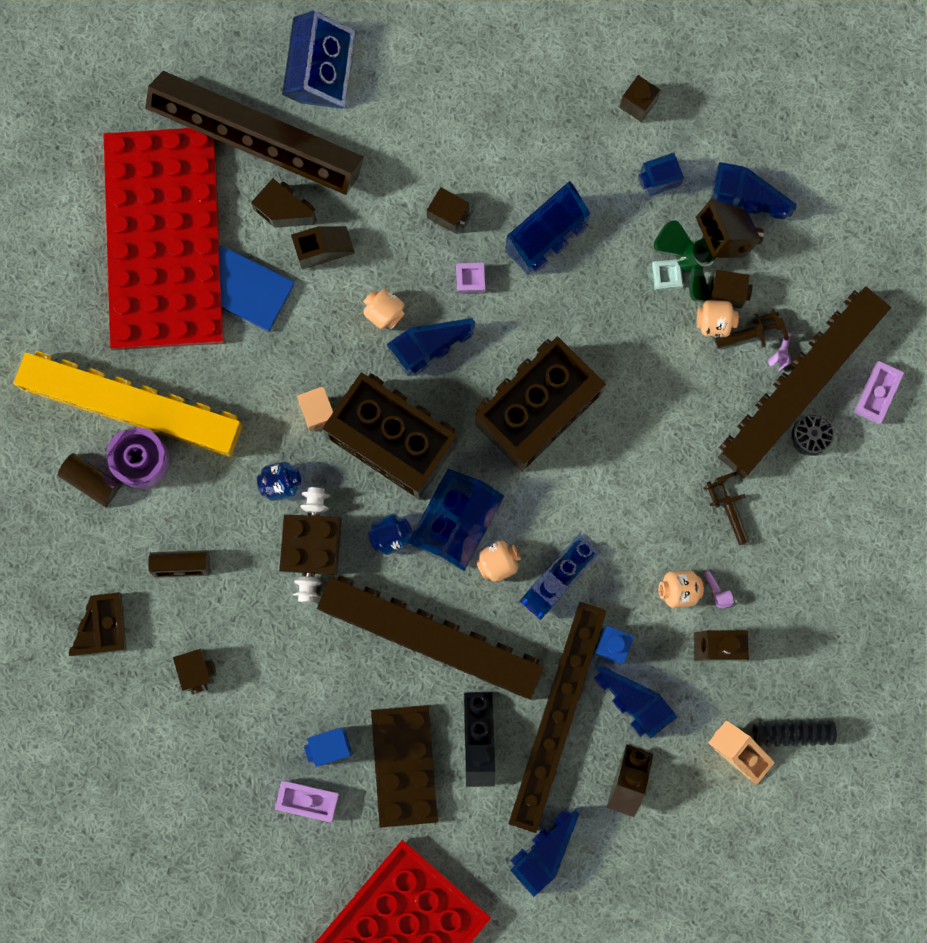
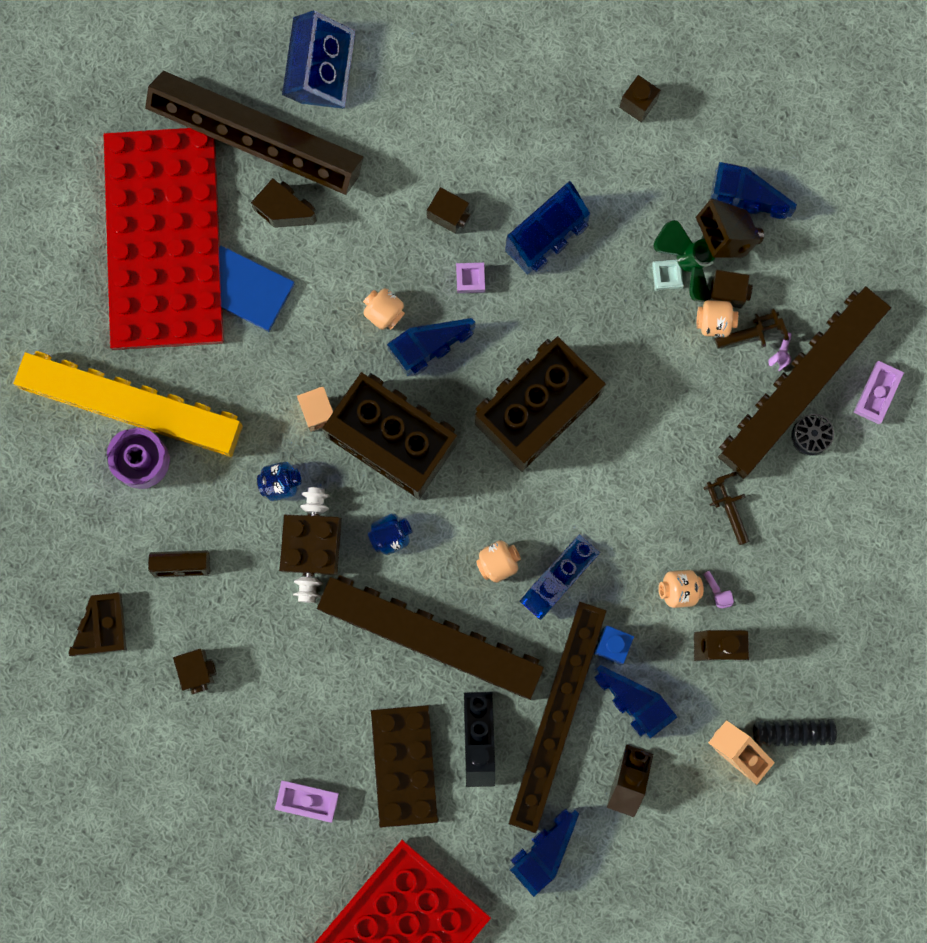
dark brown brick [58,453,122,508] -> none
dark brown slope [291,226,355,270] -> none
blue brick [304,727,353,767] -> none
clear blue slope [408,469,504,571] -> none
clear blue brick [638,153,684,196] -> none

